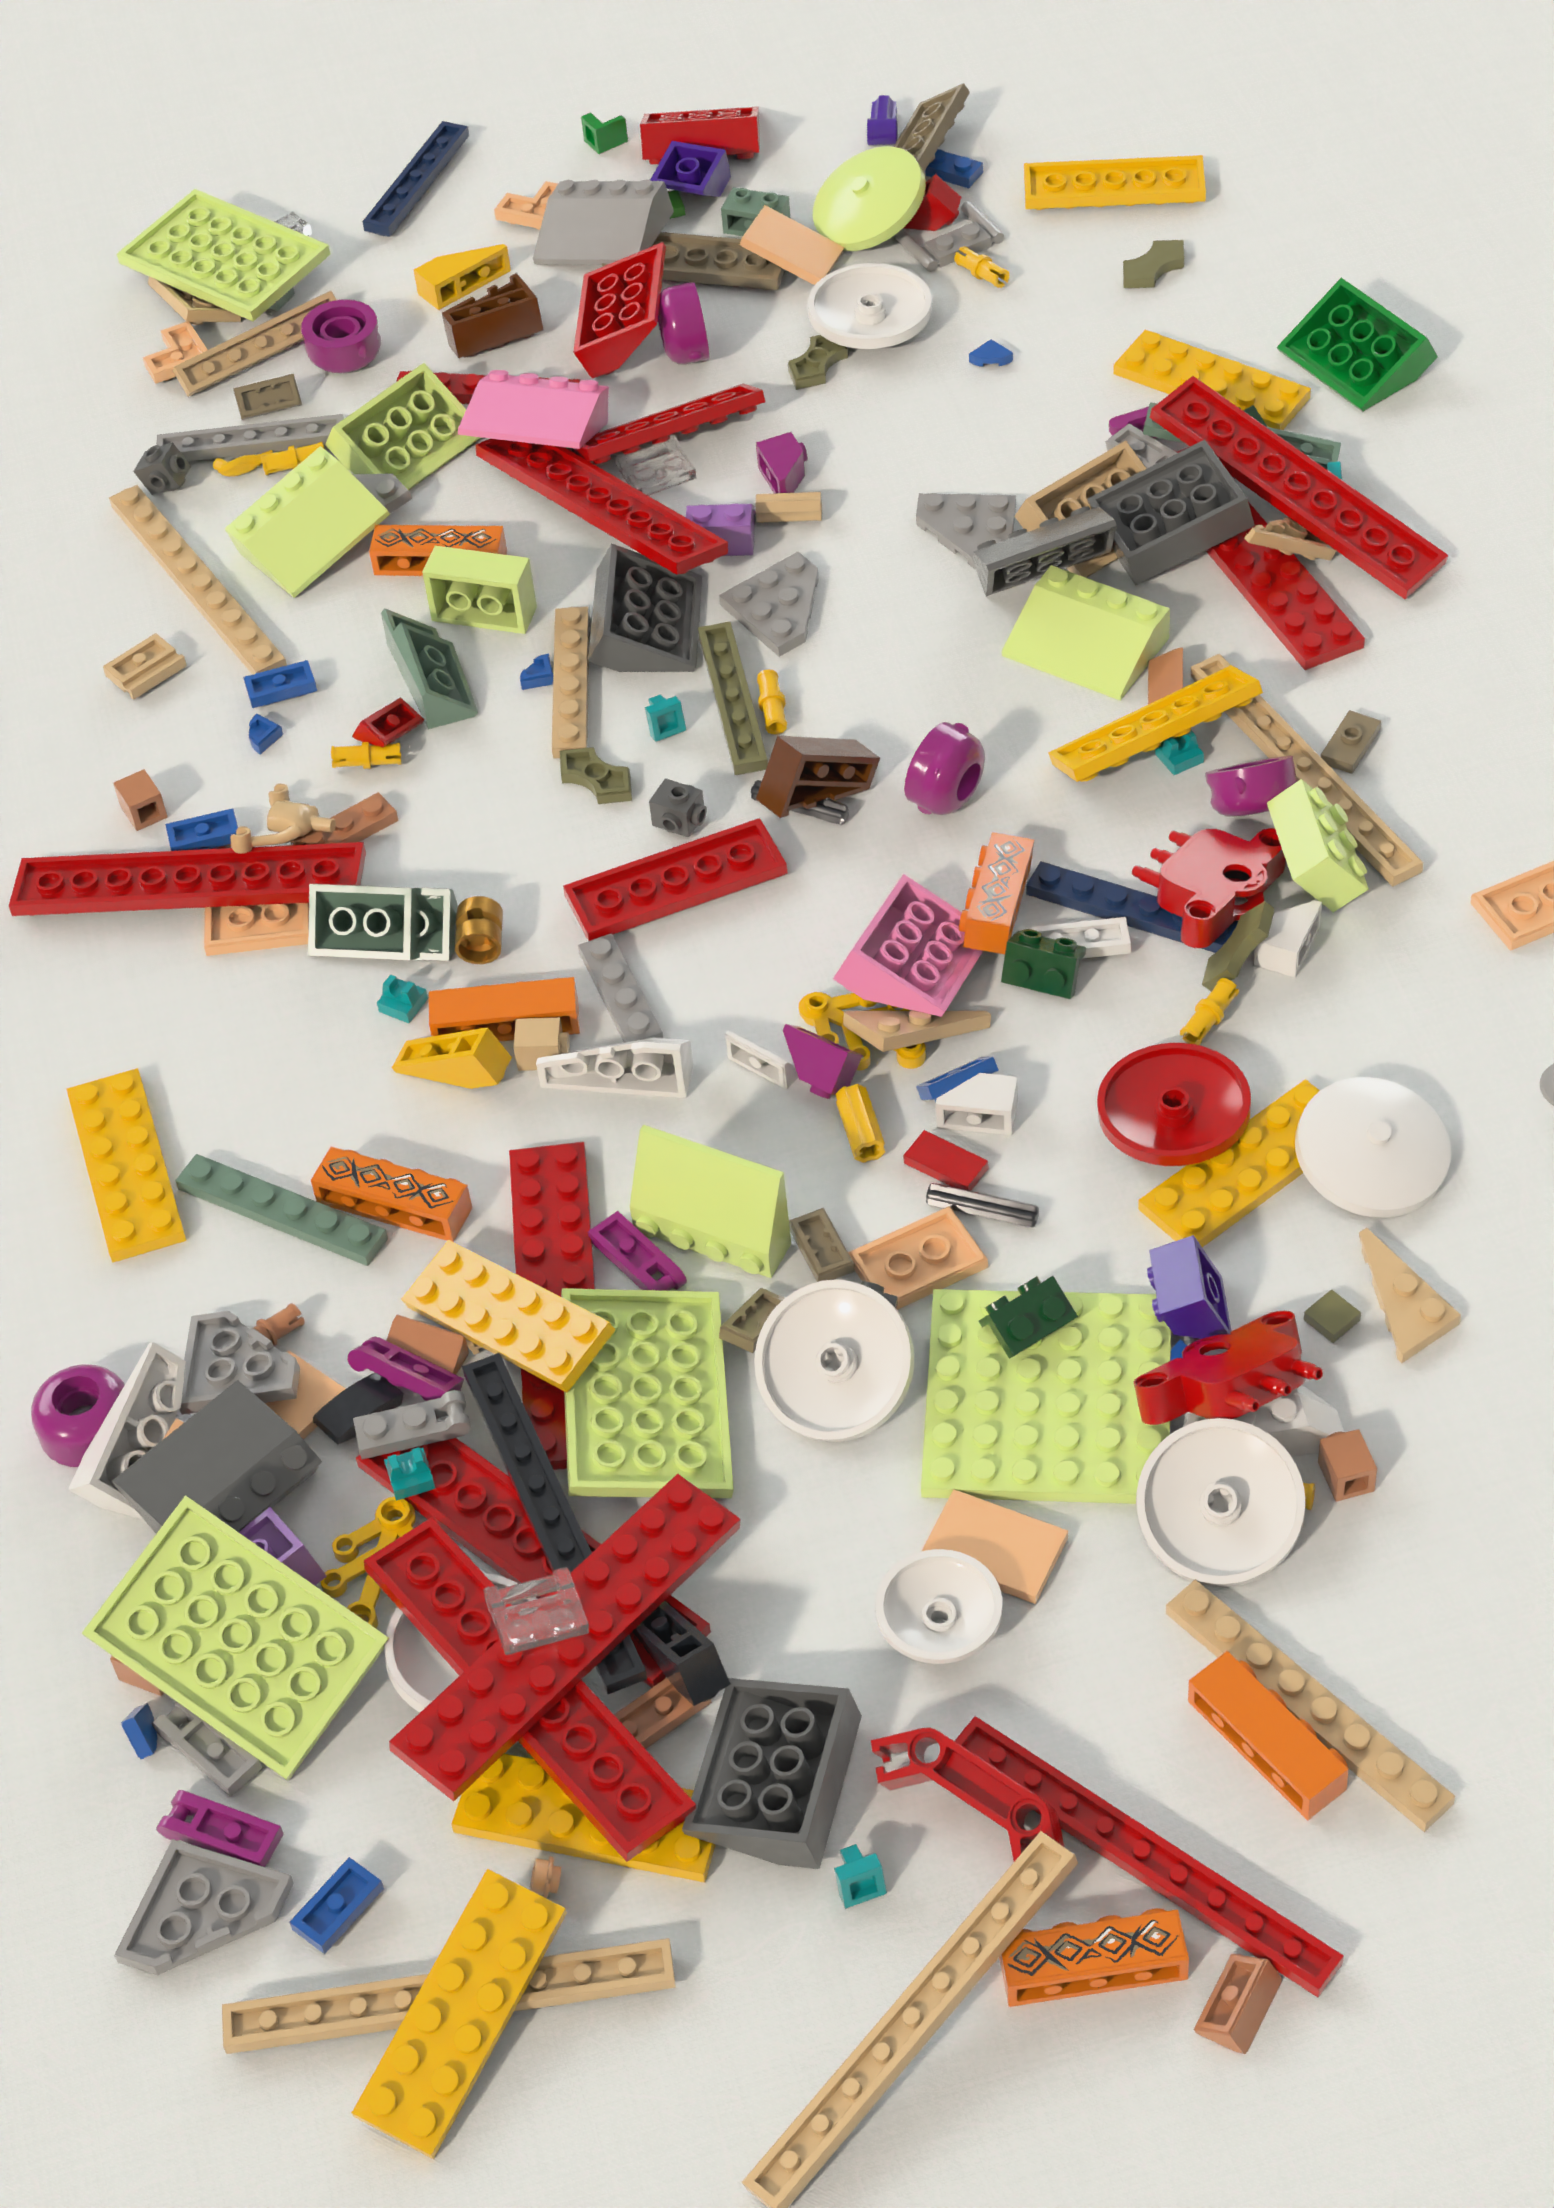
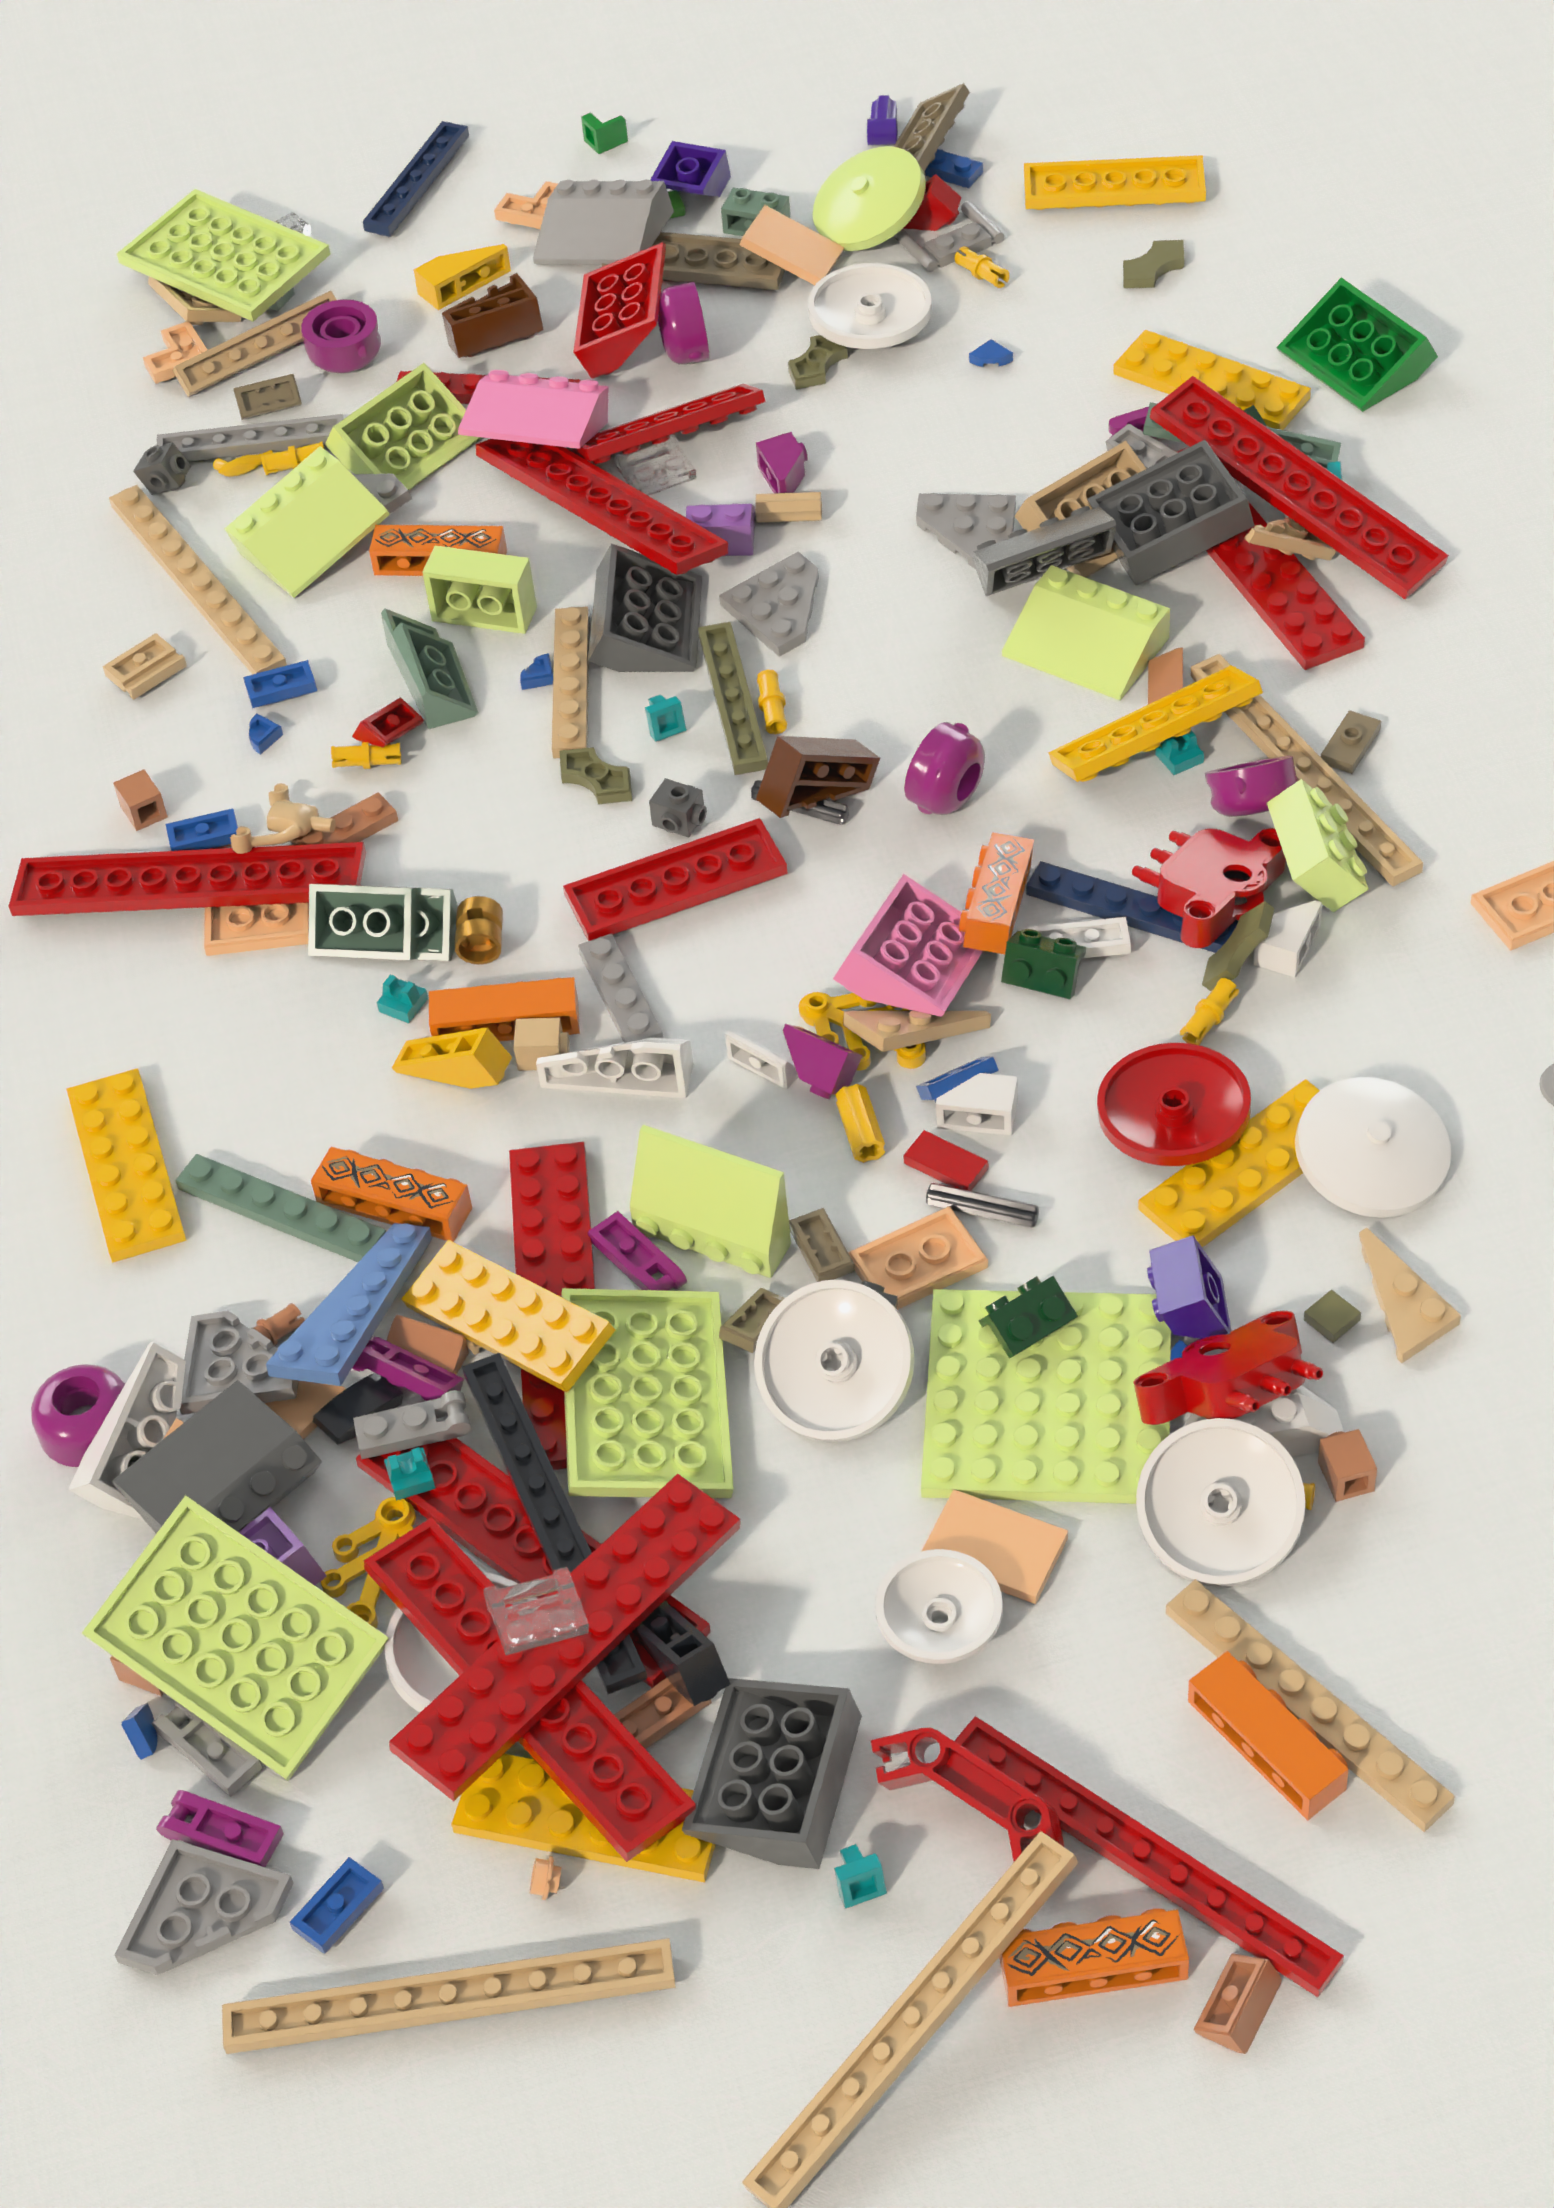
yellow plate [351,1869,567,2160] -> none
red slope [640,106,760,164] -> none
none -> medium blue wing [266,1223,432,1386]

